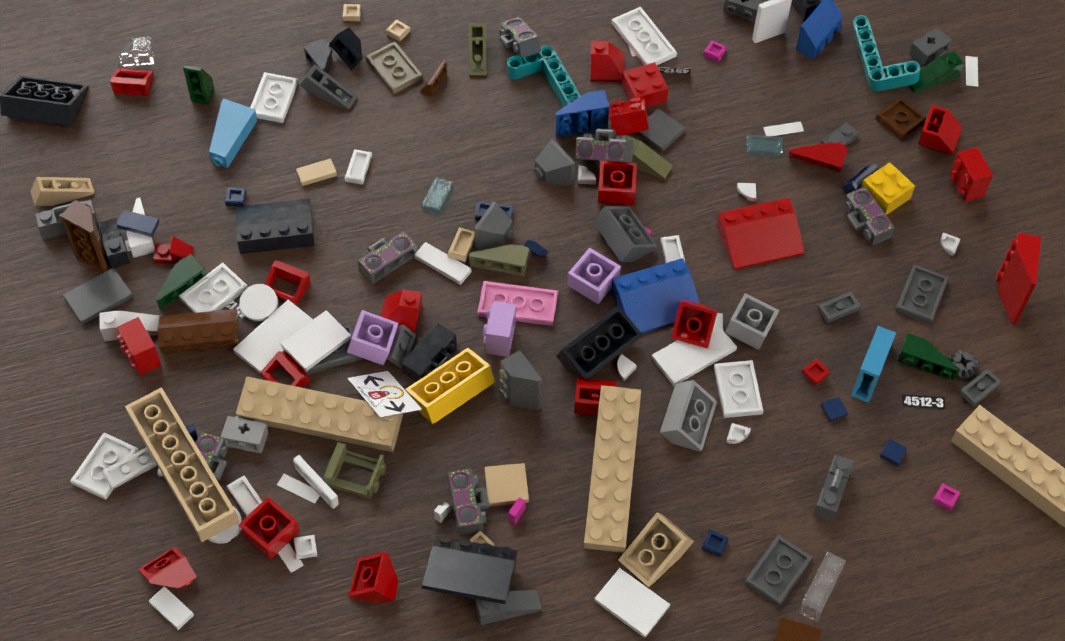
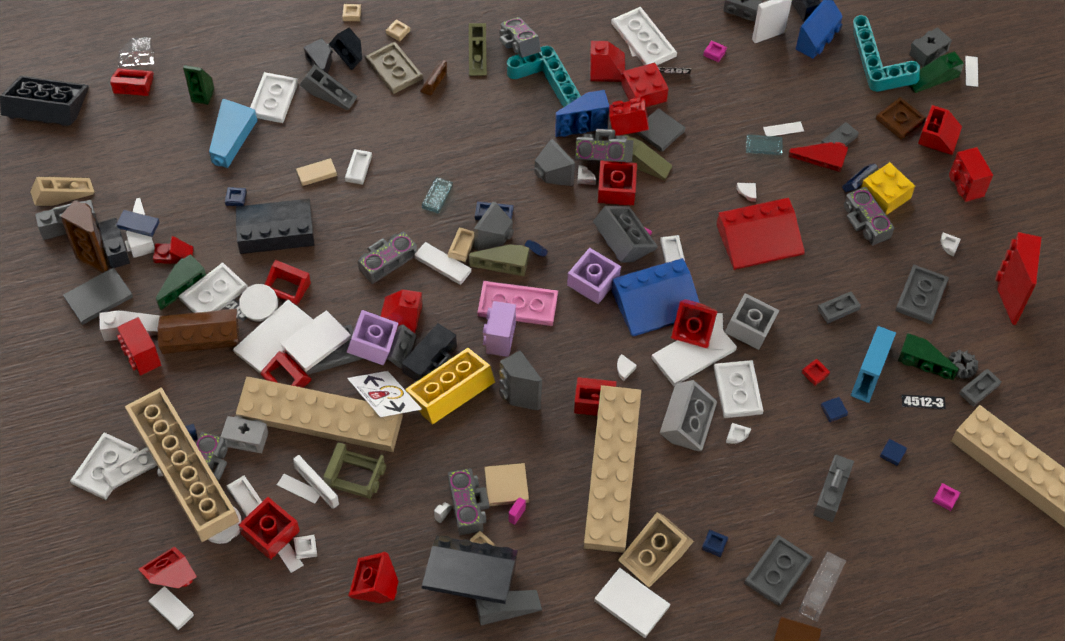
black slope [556,306,643,381] -> none

